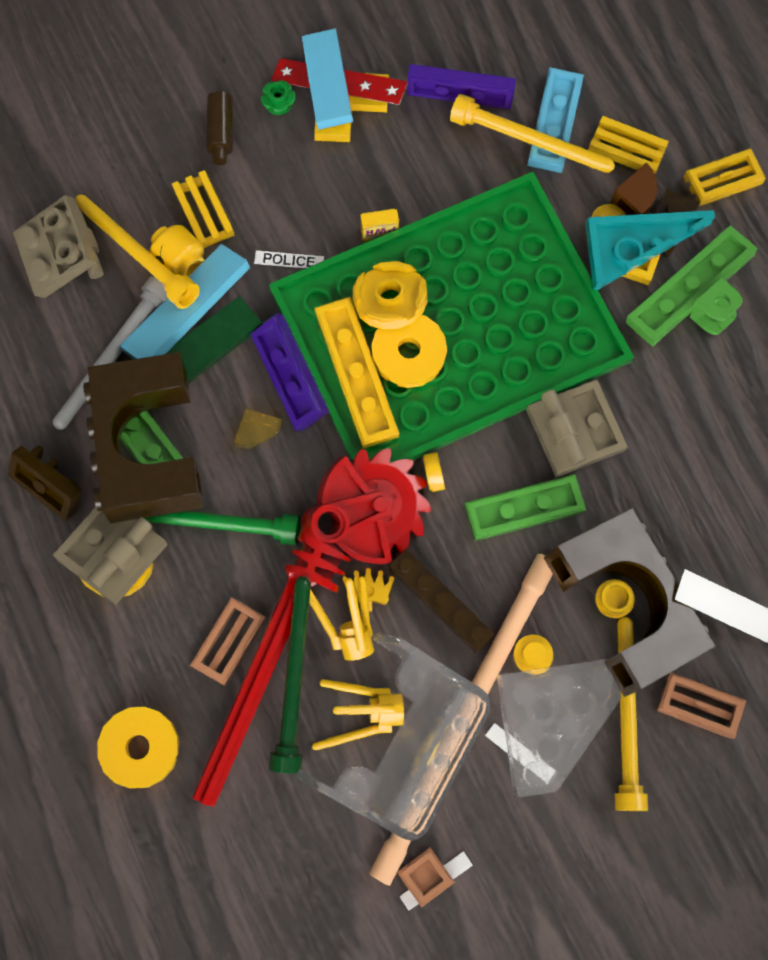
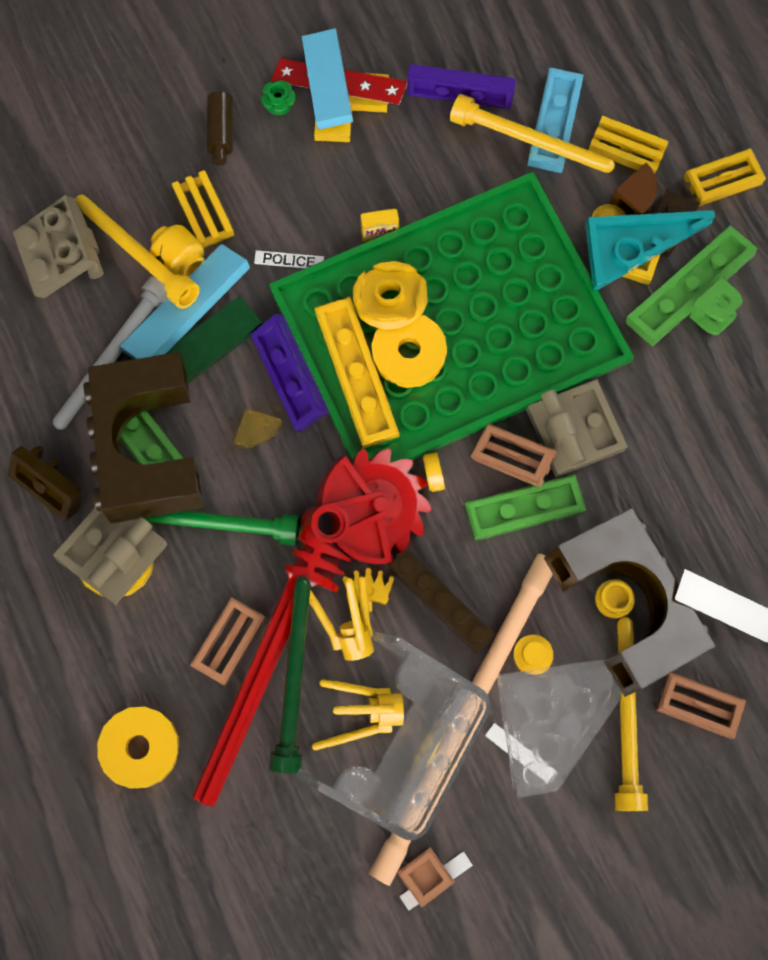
none -> nougat tile [471,424,558,488]

